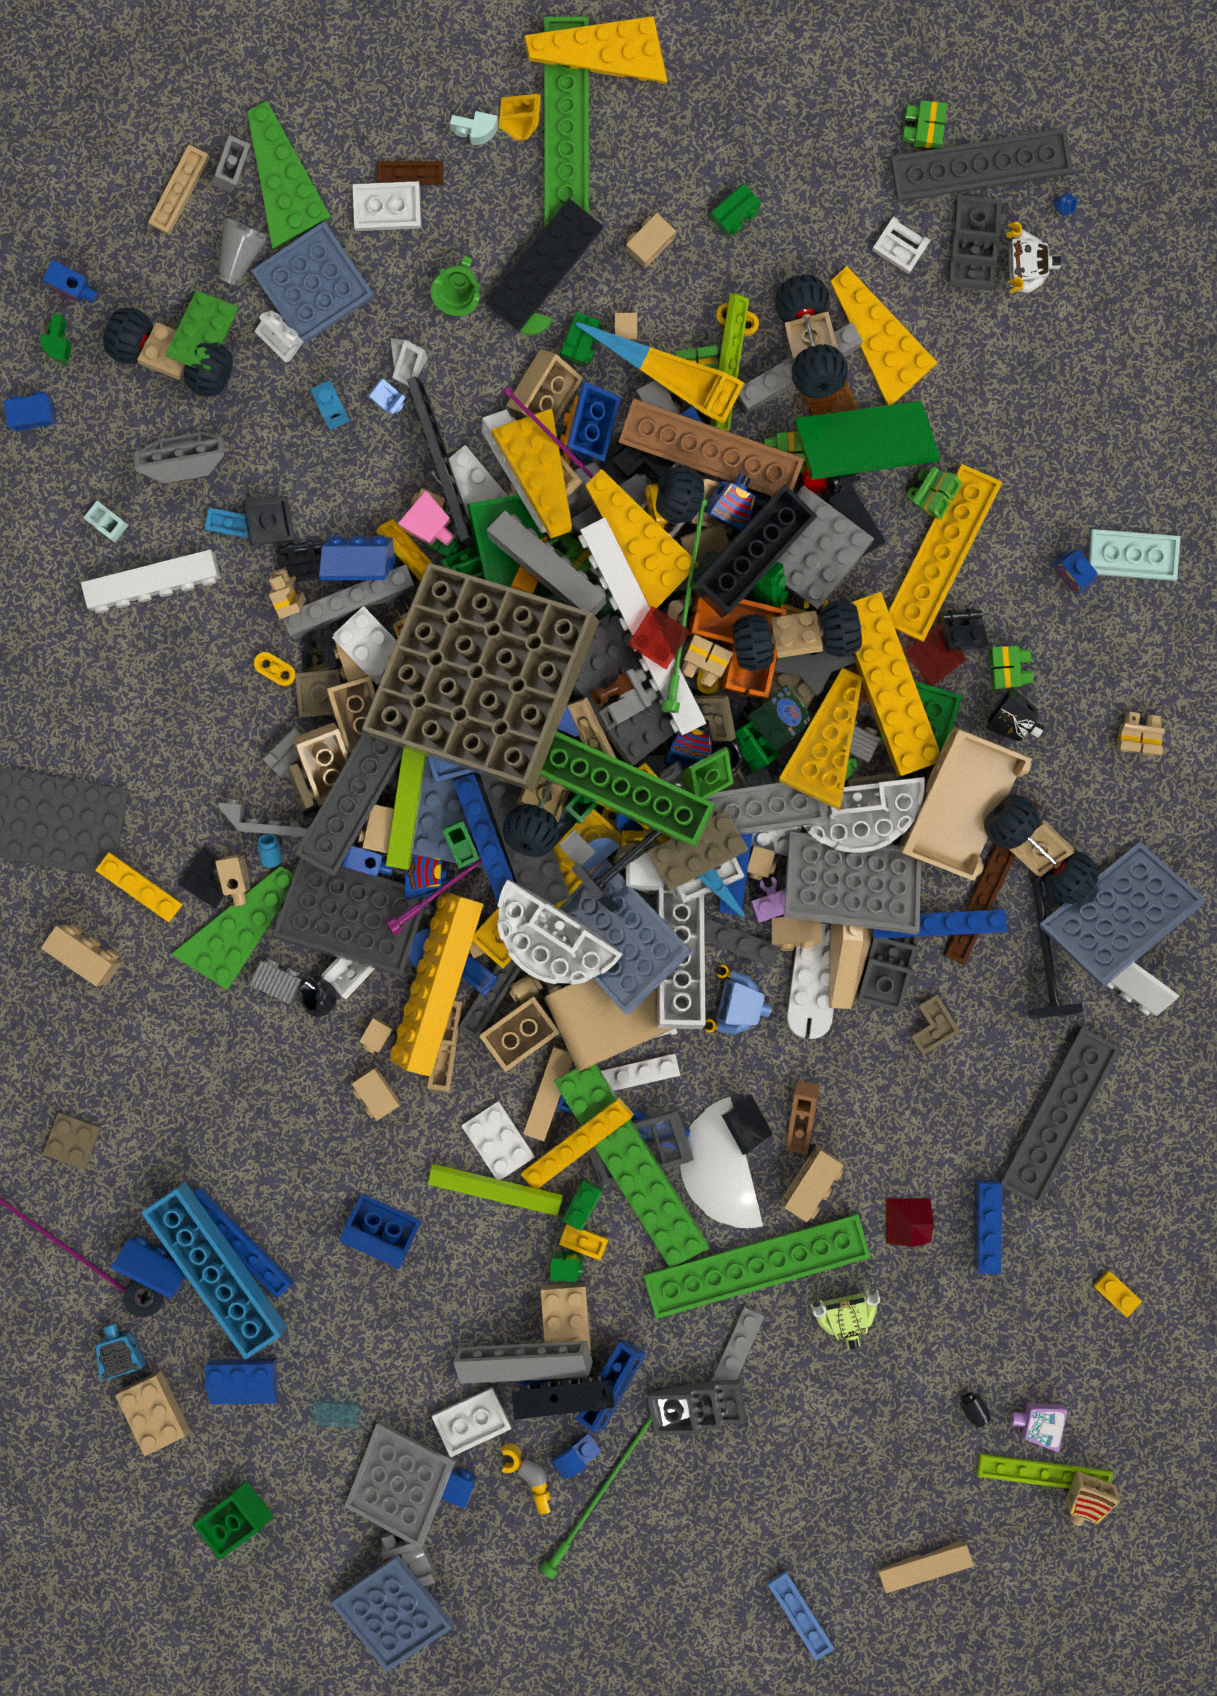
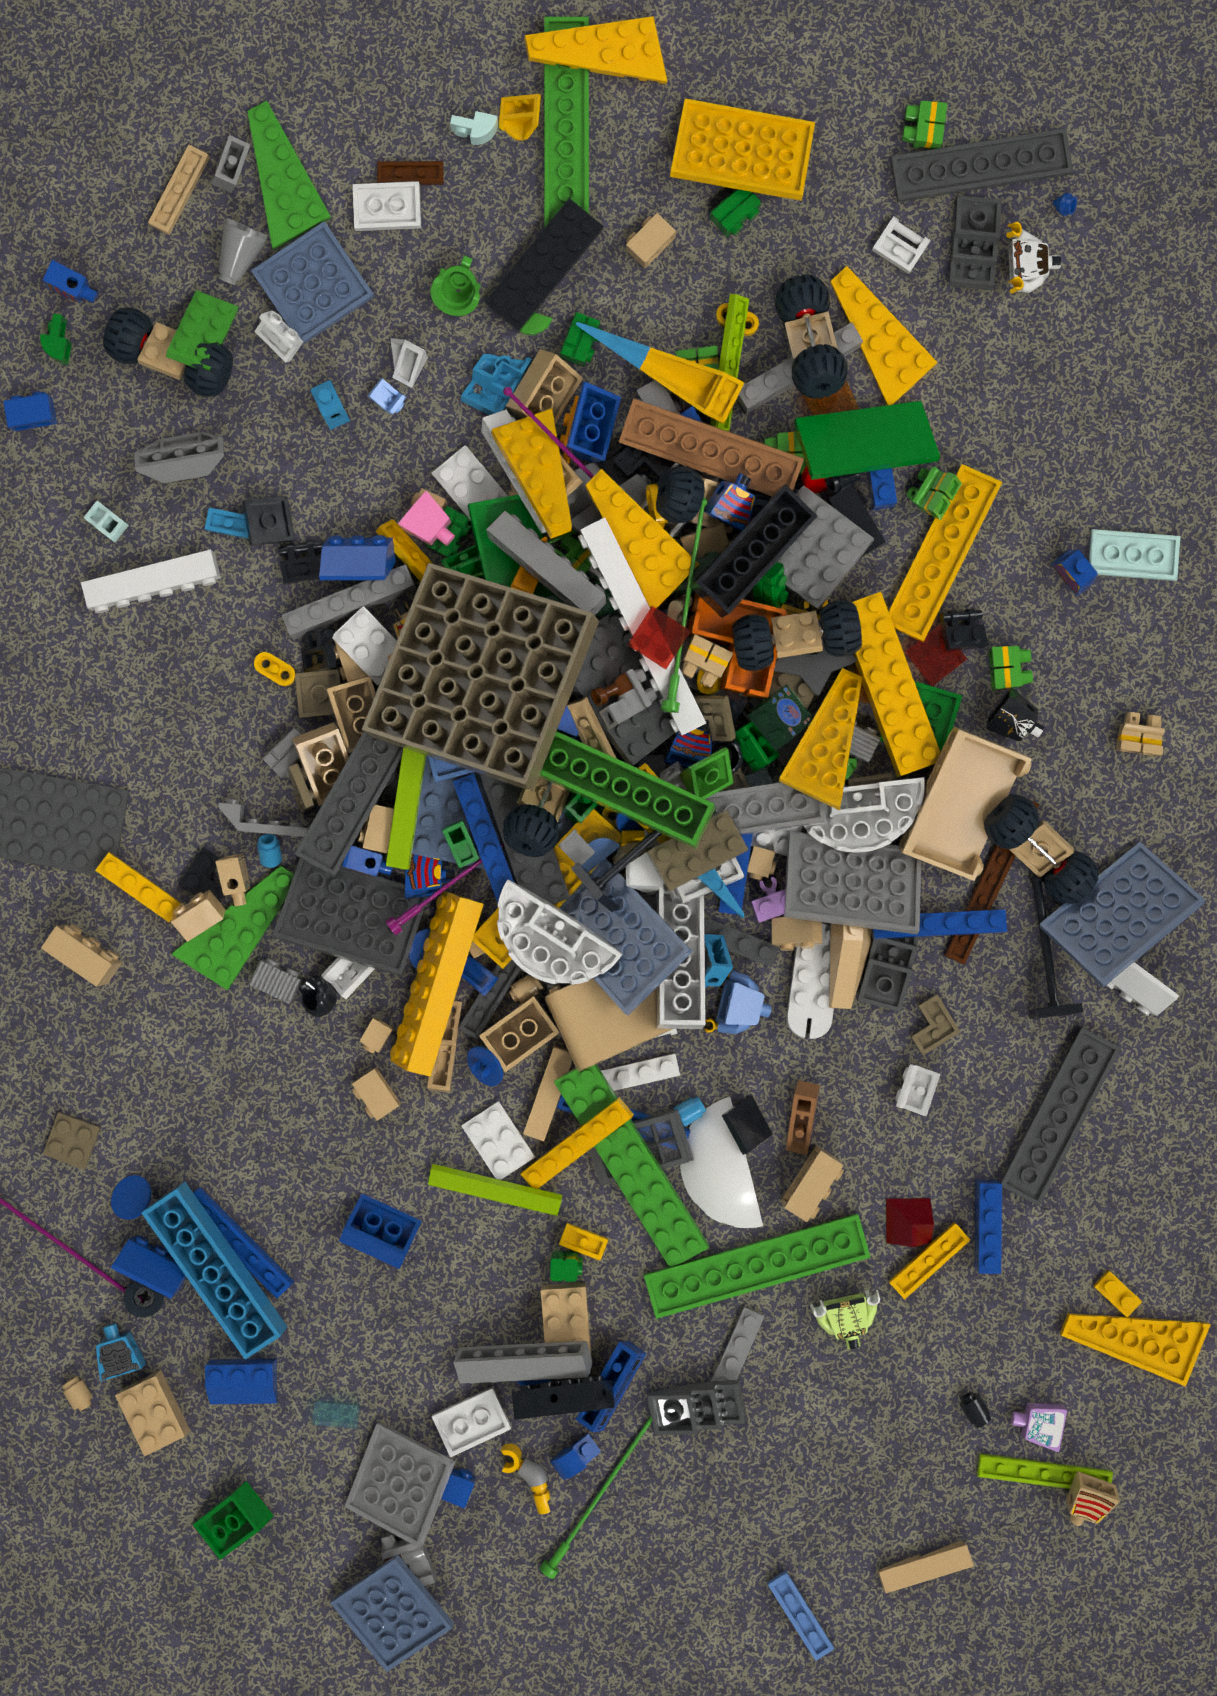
tan hips [269,567,306,619] -> none
black plate [407,376,475,546] -> none
green brick [562,1178,603,1231] -> none
tan brick [615,313,637,342] -> none
none -> tan brick [62,1376,93,1411]
none -> blue piece [111,1175,152,1220]
none -> tan brick [171,890,226,942]
none -> dark azure slope [461,354,532,415]
none -> blue piece [467,1046,503,1087]
none -> yellow plate [670,99,815,201]
none -> dark azure brick [673,1096,706,1127]
none -> dark azure torso [704,934,733,988]
none -> blue brick [866,468,897,511]
none -> yellow plate [888,1222,970,1300]
none -> white bracket [896,1064,940,1116]
none -> yellow wing [1060,1313,1211,1387]

